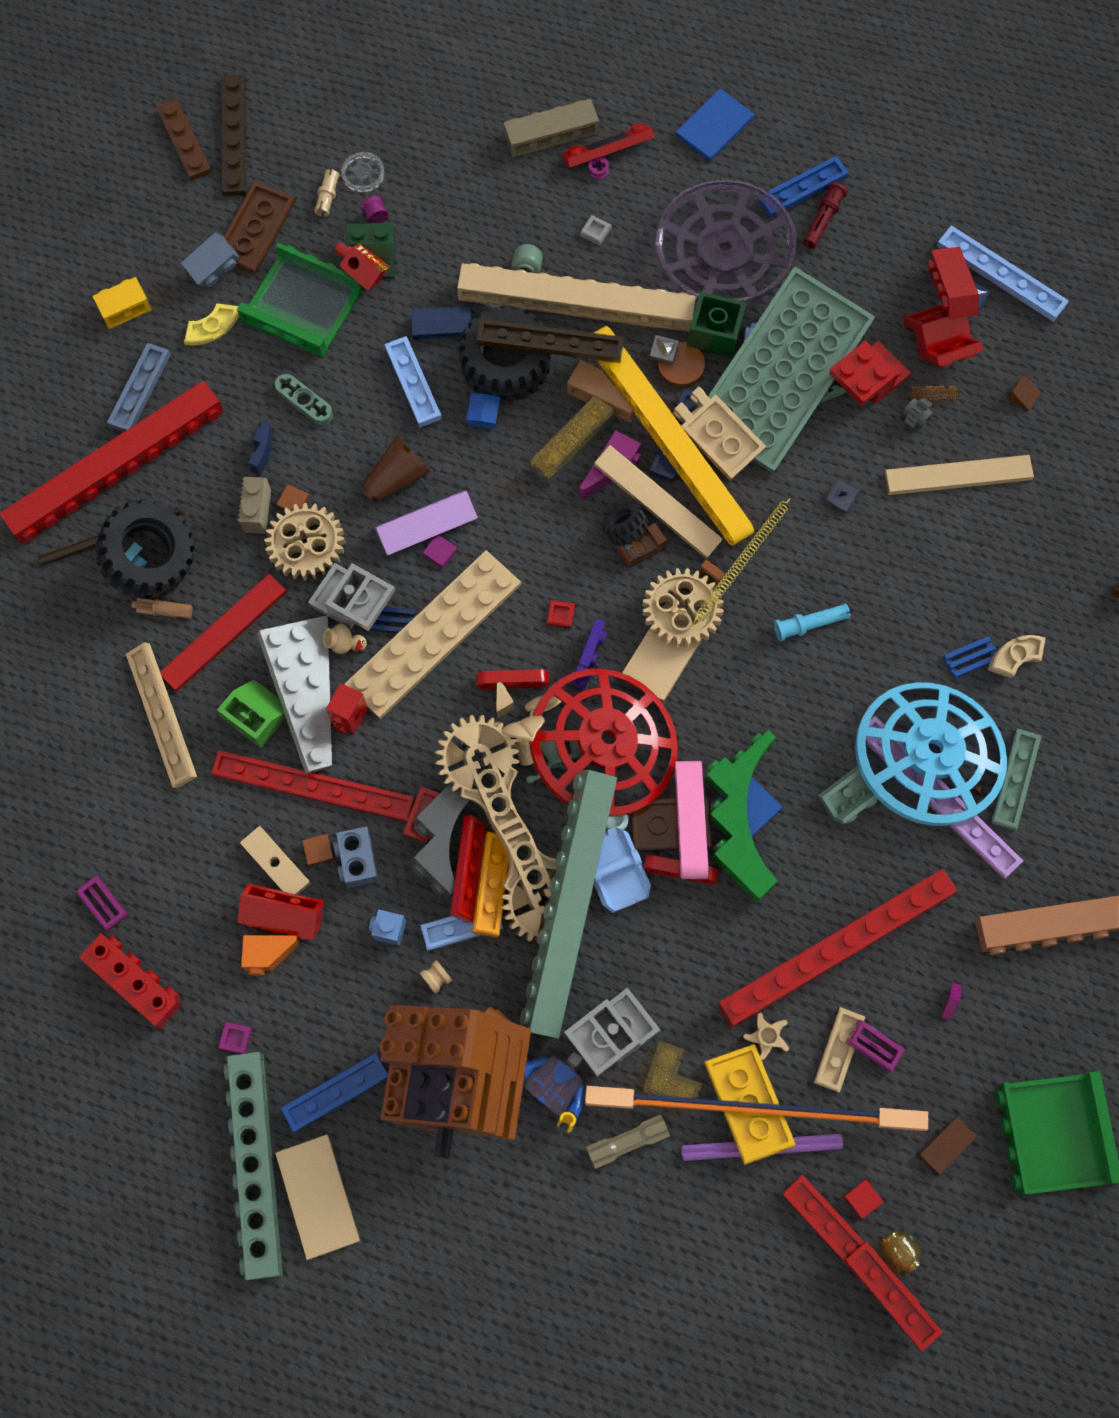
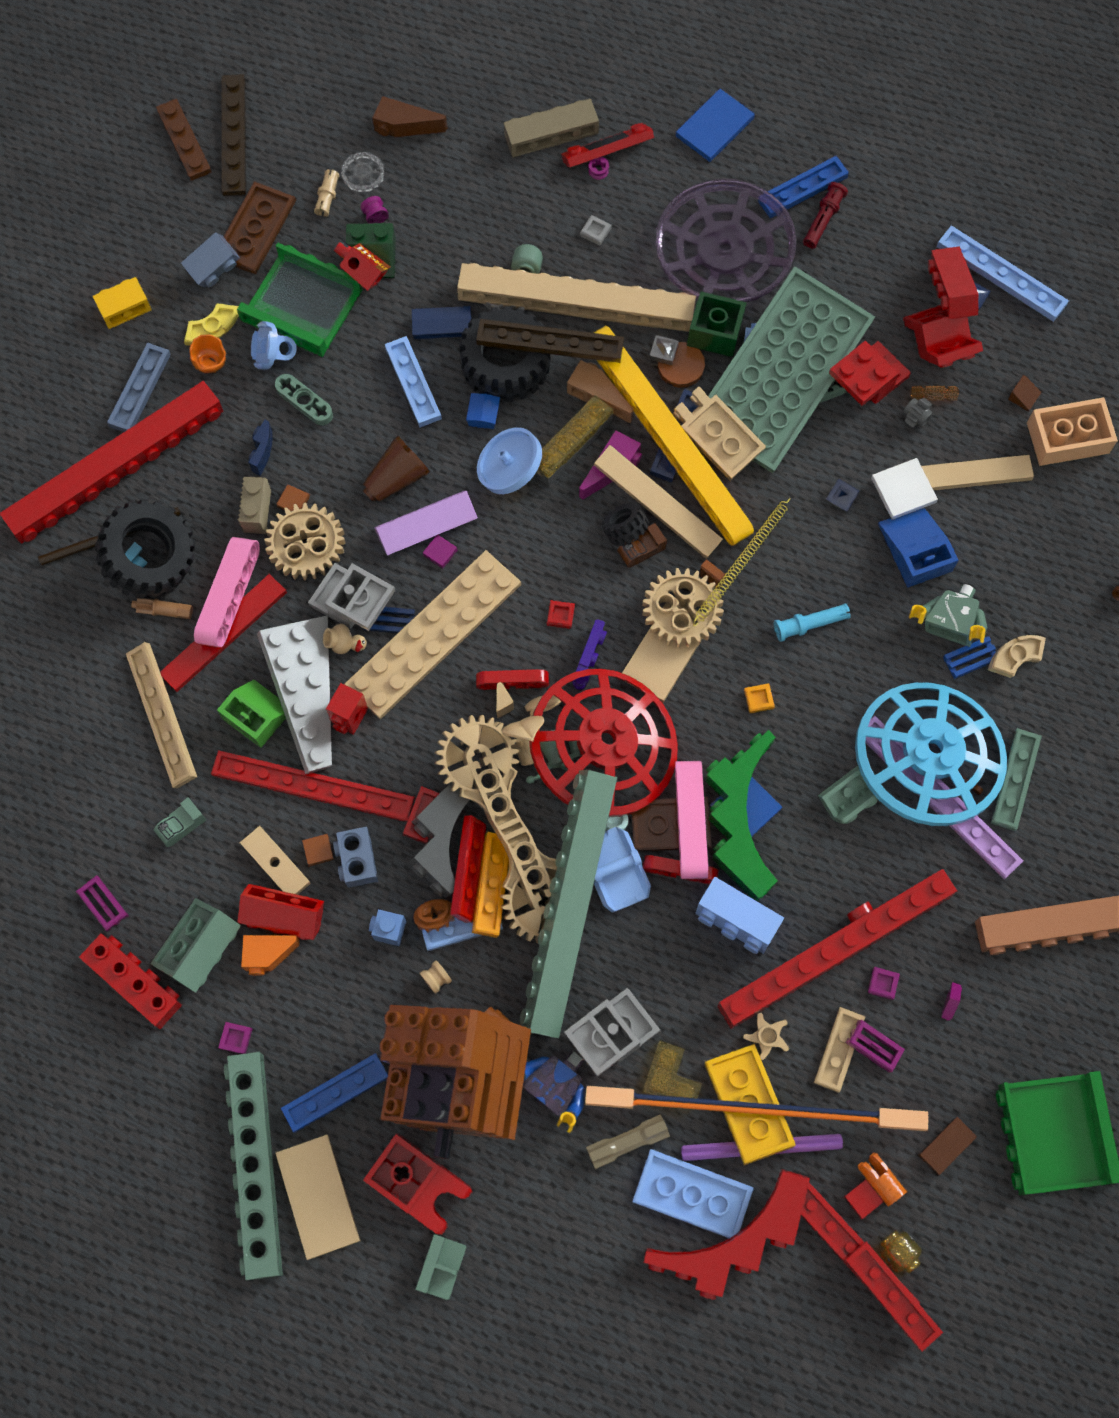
none -> sand green slope [150,898,241,993]
none -> sand green leg [154,798,206,847]
none -> orange hair [190,334,226,373]
none -> bright pink beam [194,537,260,647]
none -> light blue tile [251,321,297,370]
none -> red brick [363,1133,473,1235]
none -> reddish brown slope [372,96,447,137]
none -> dark orange gear [413,899,455,933]
none -> sand green panel [416,1234,466,1300]
none -> light blue piece [477,428,542,494]
none -> light blue tile [632,1149,754,1238]
none -> red arch [644,1169,810,1300]
none -> light blue brick [695,877,784,954]
none -> light orange tile [744,683,775,714]
none -> red tile [847,902,874,923]
none -> orange hinge [858,1153,907,1207]
none -> magenta tile [867,967,900,1000]
none -> white tile [871,458,938,520]
none -> blue slope [878,508,958,588]
none -> sand green torso [909,584,988,647]
none -> light nougat brick [1027,397,1118,466]

